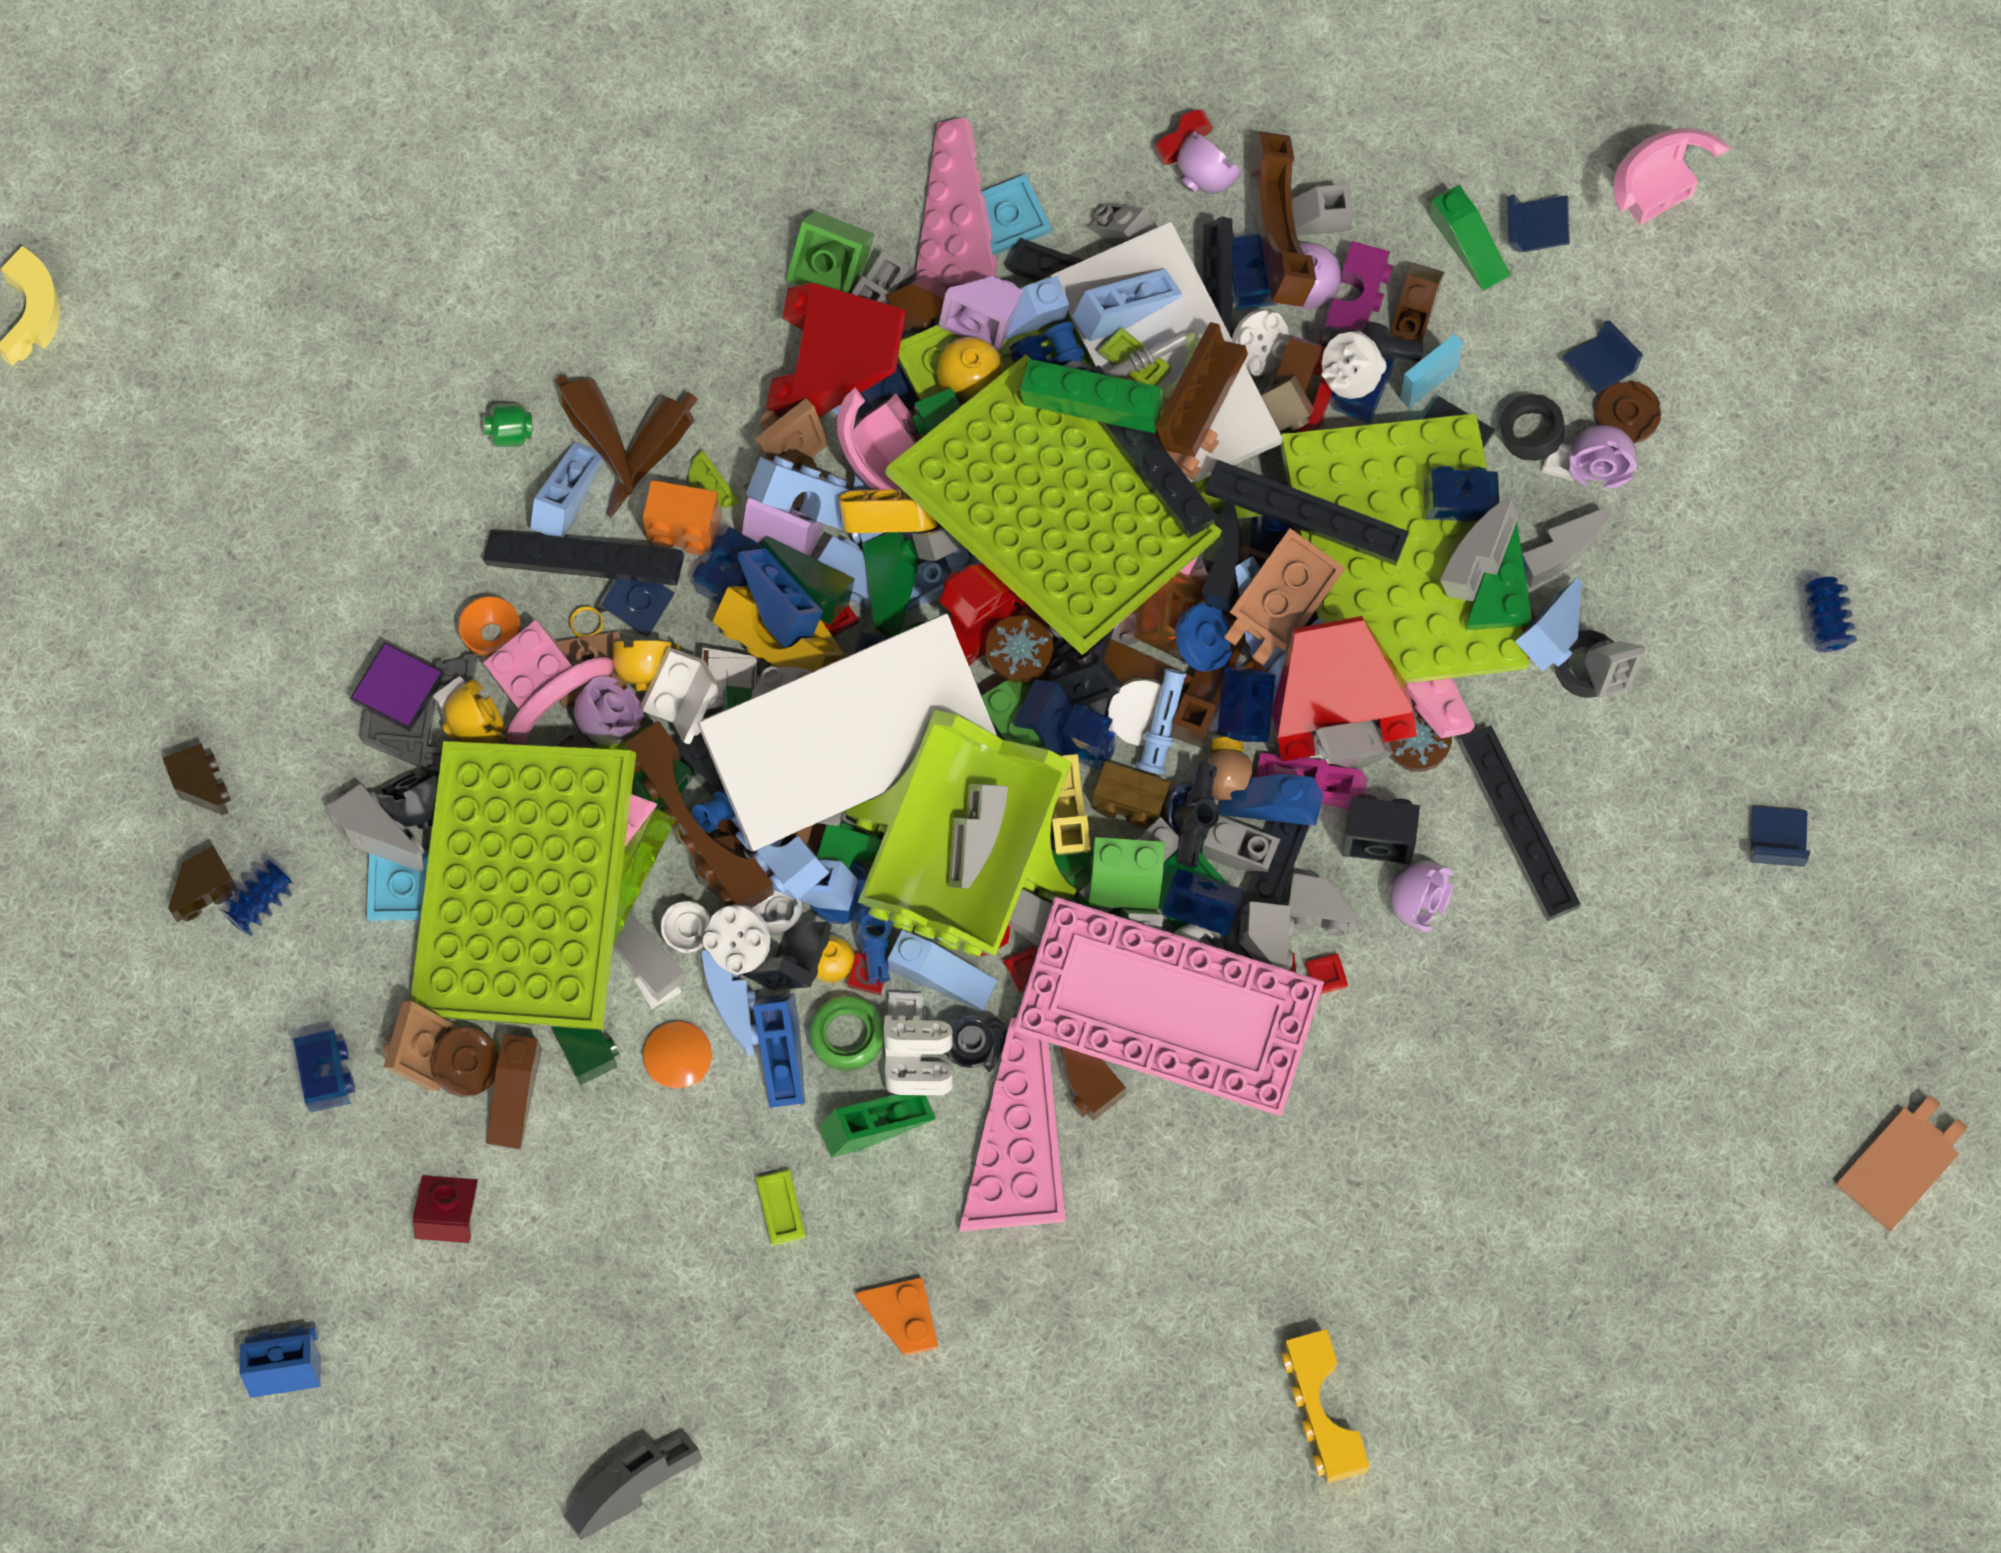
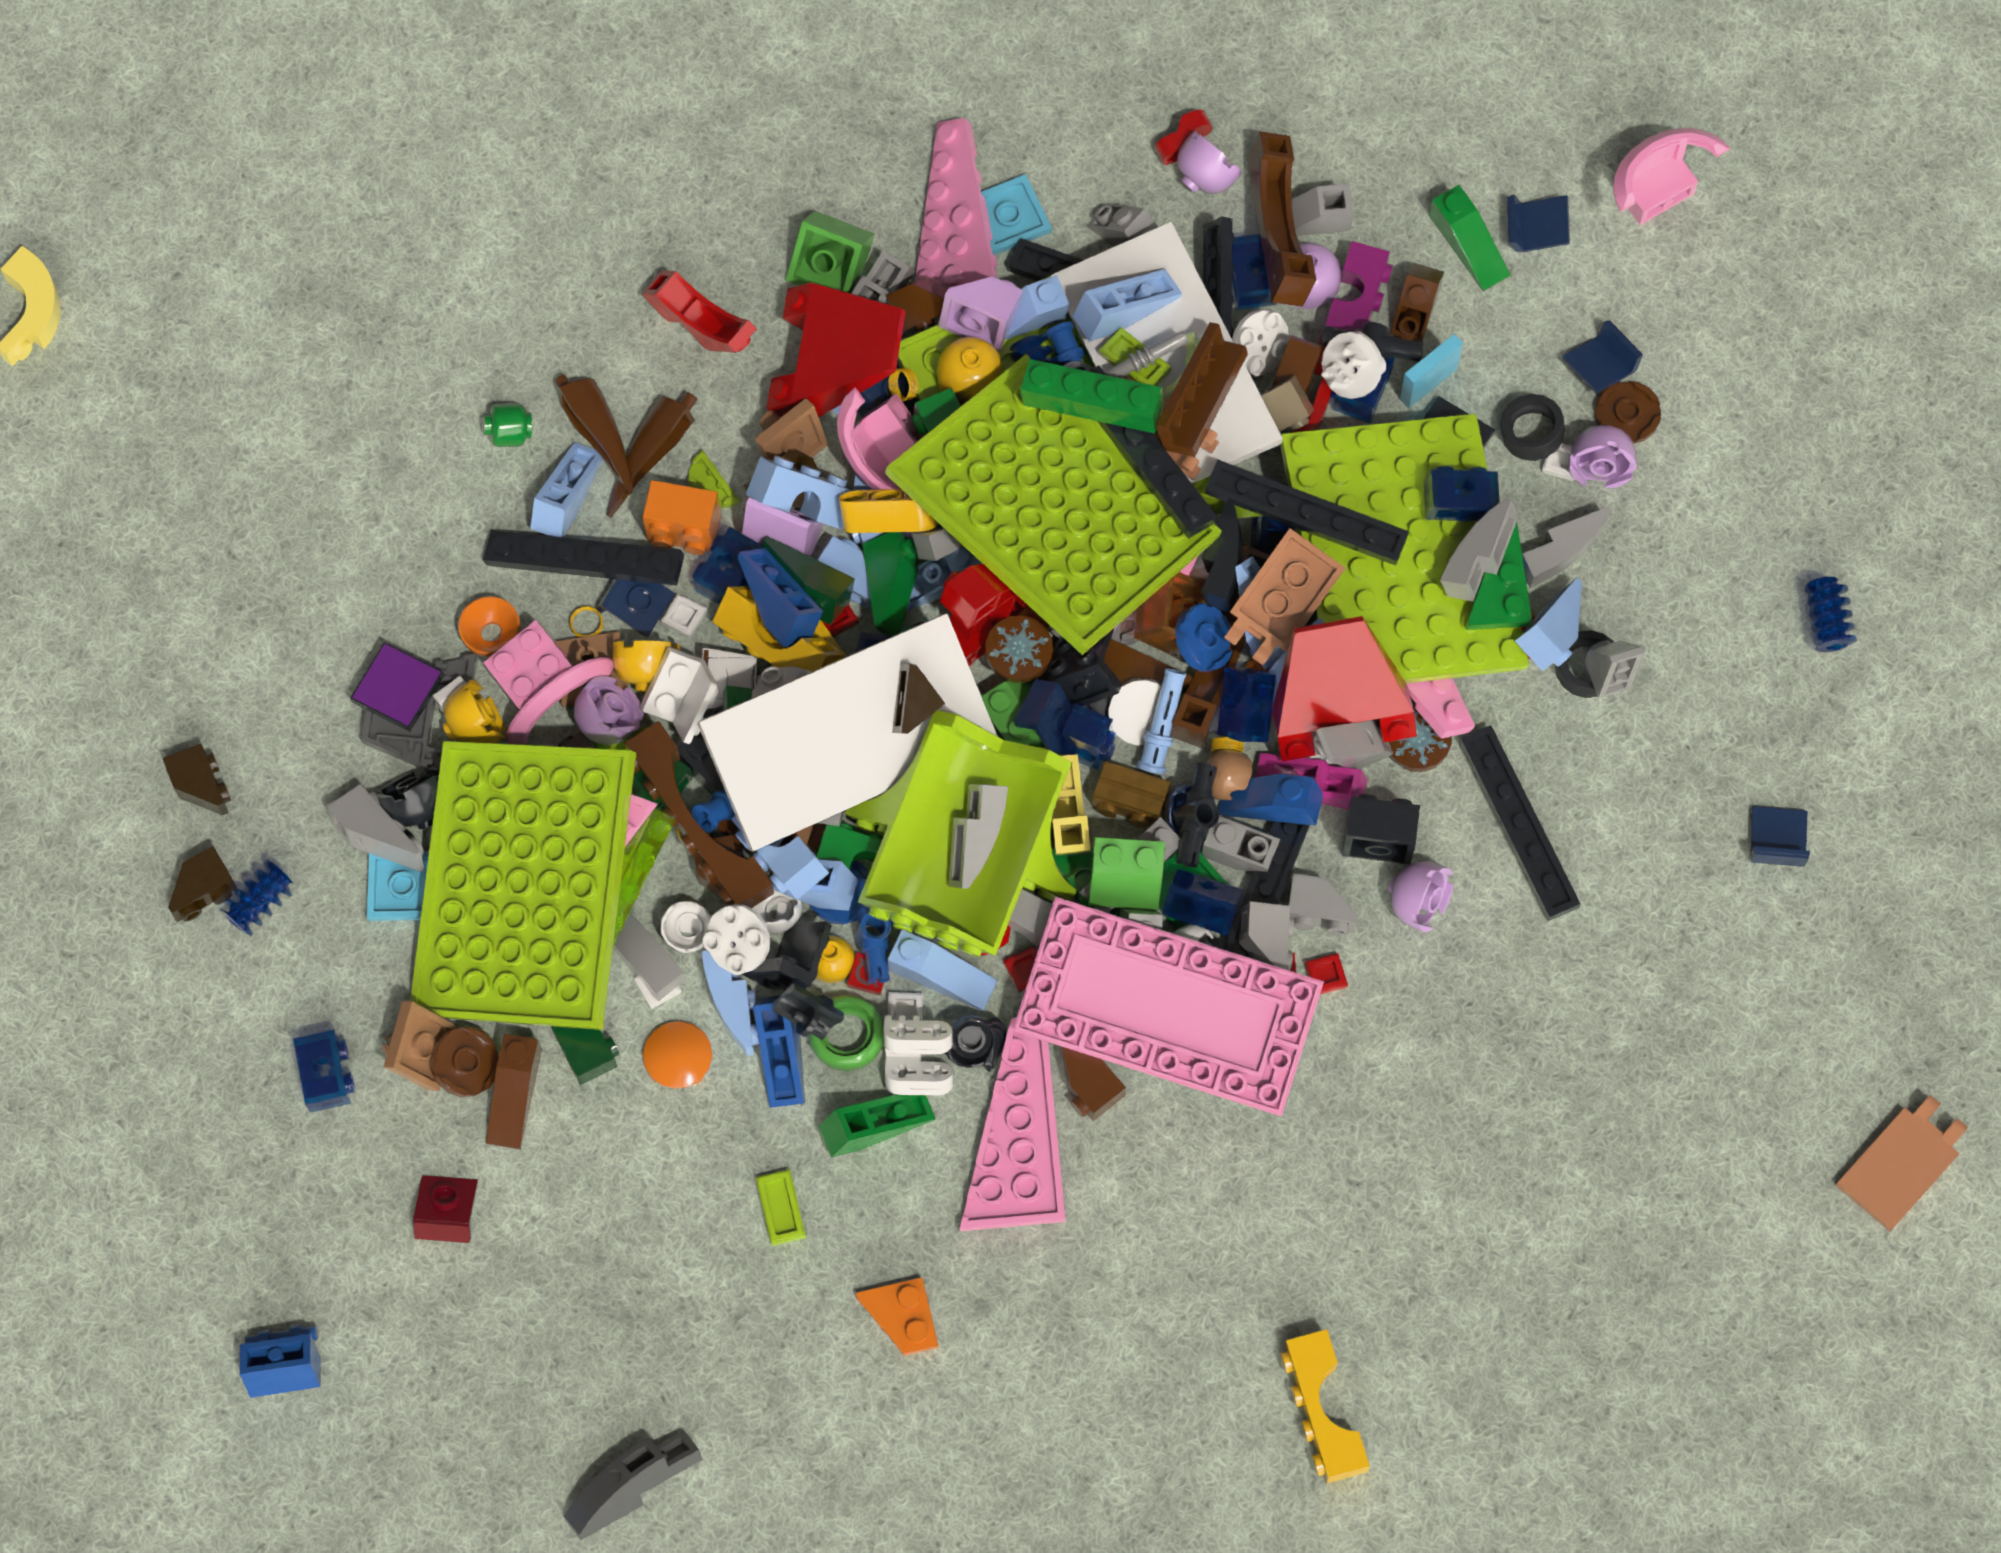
none -> red arch [642,270,757,353]
none -> white tile [661,593,707,639]
none -> black hips [772,978,844,1040]
none -> yellow axle [889,367,918,401]
none -> dark brown slope [892,664,945,734]

